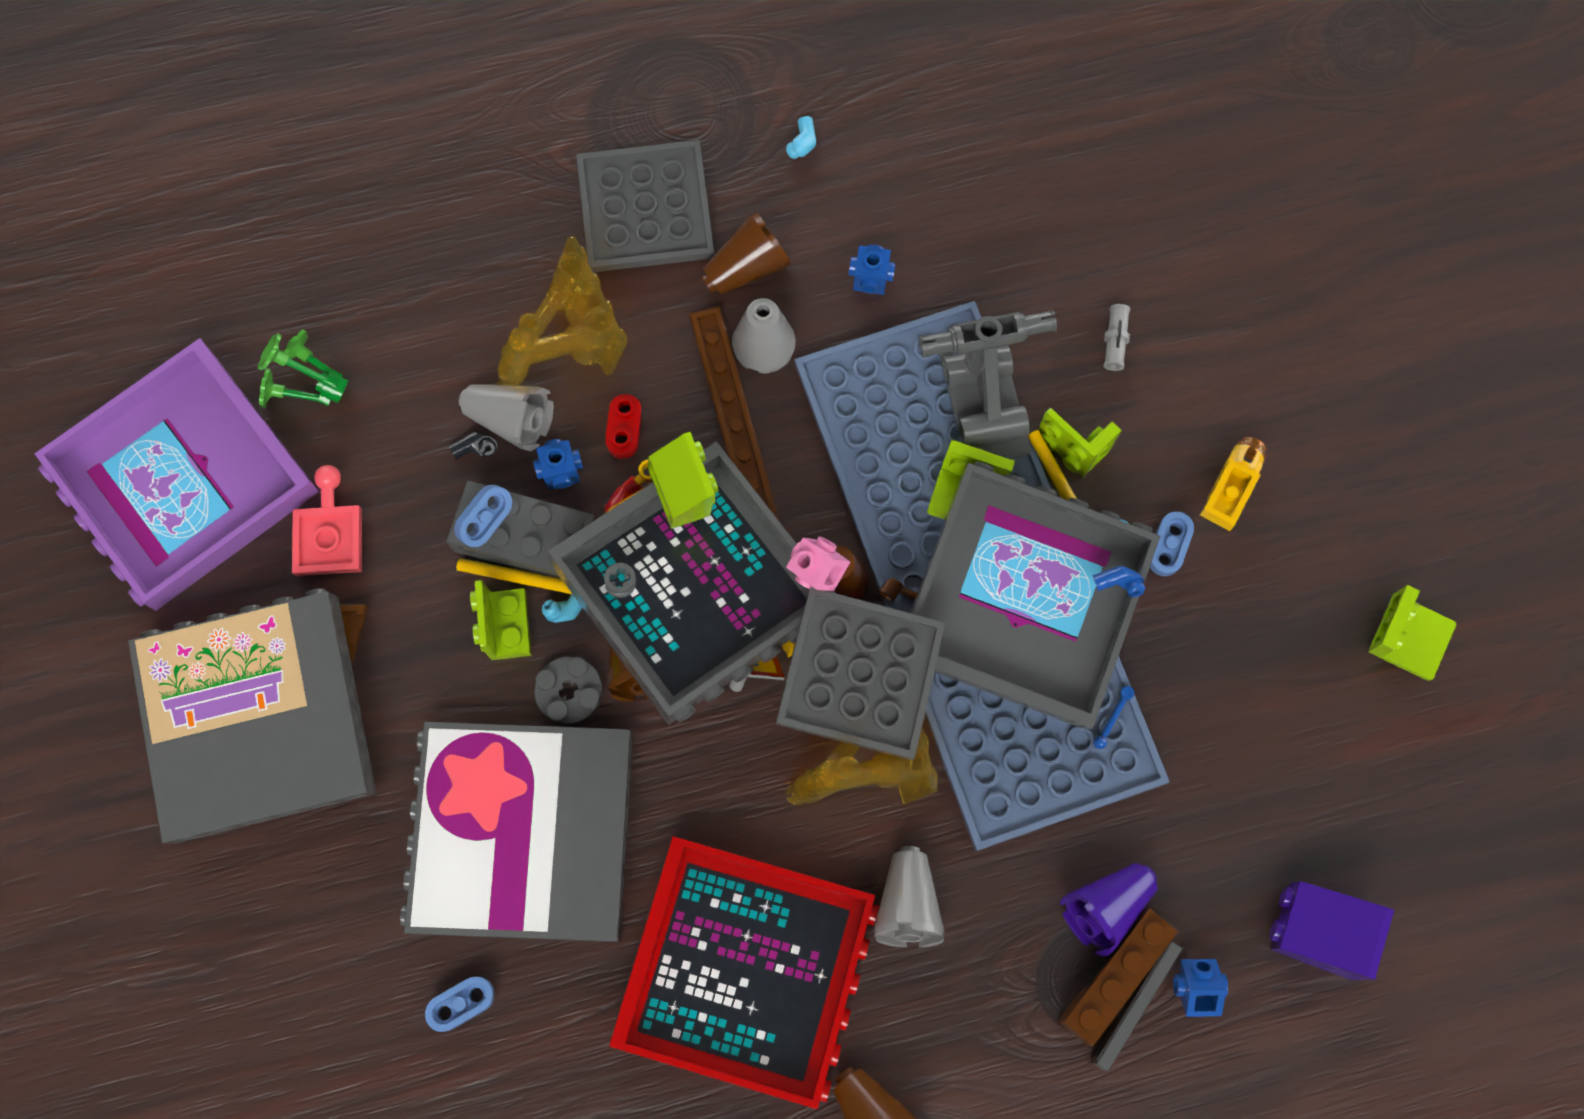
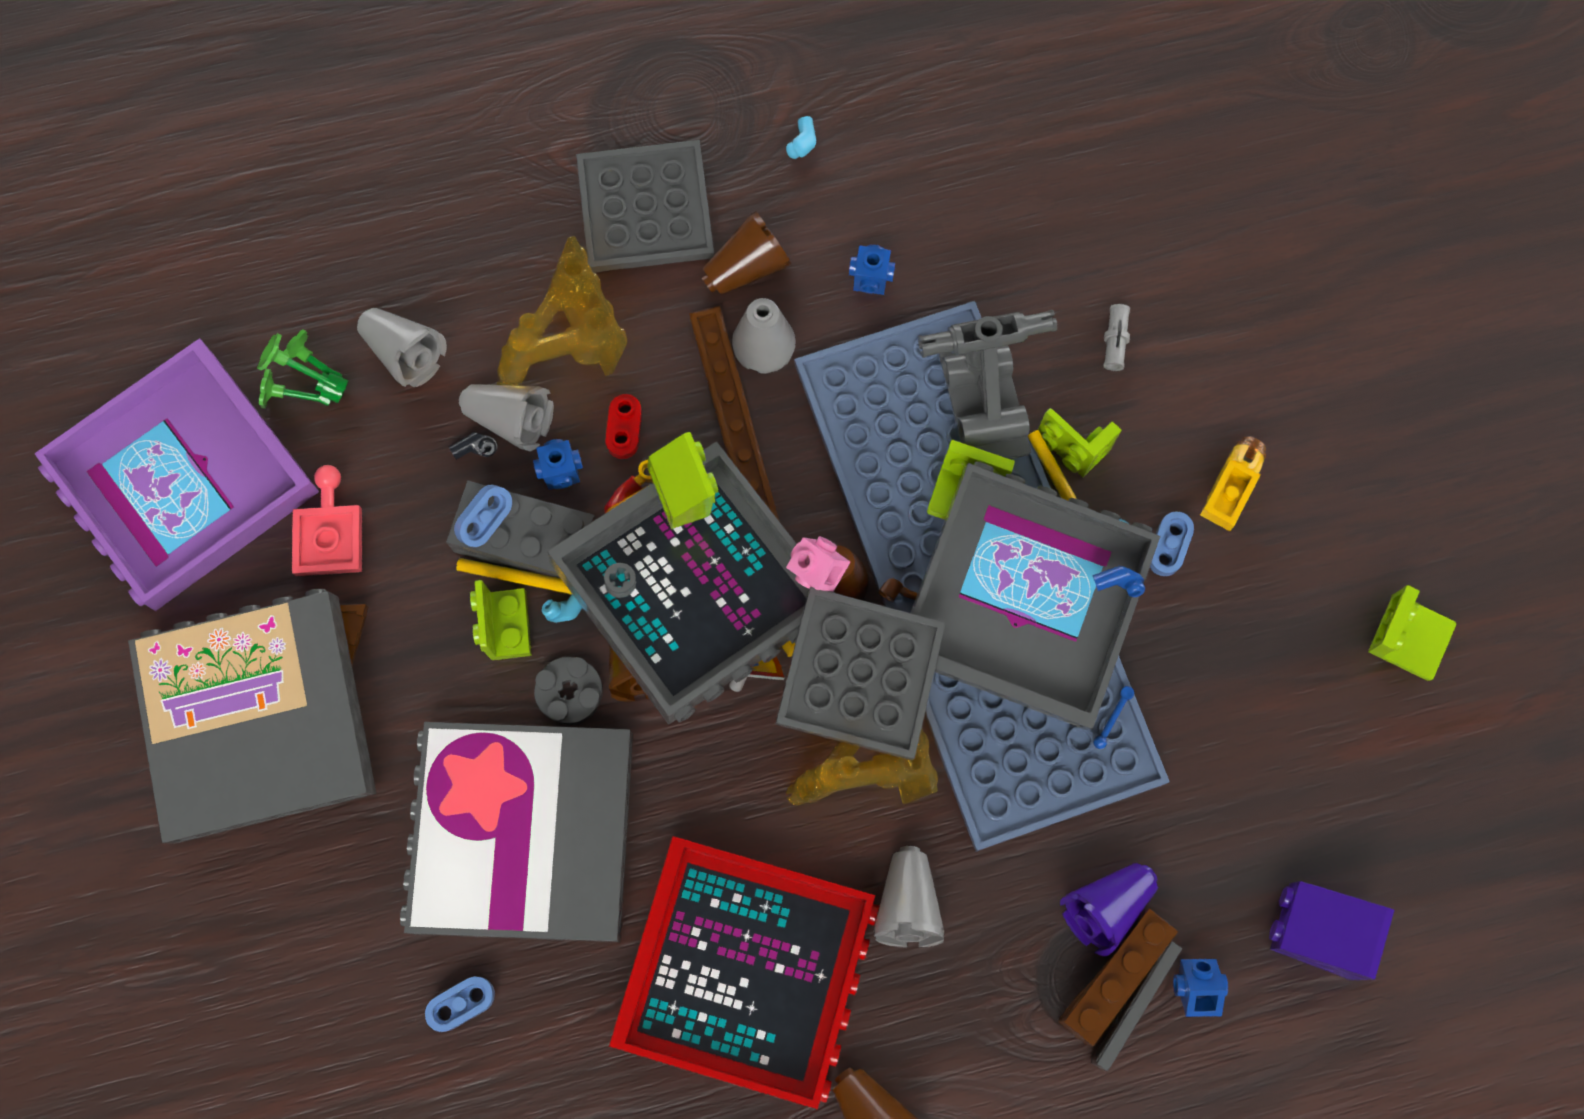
none -> light grey cone [357,308,447,387]

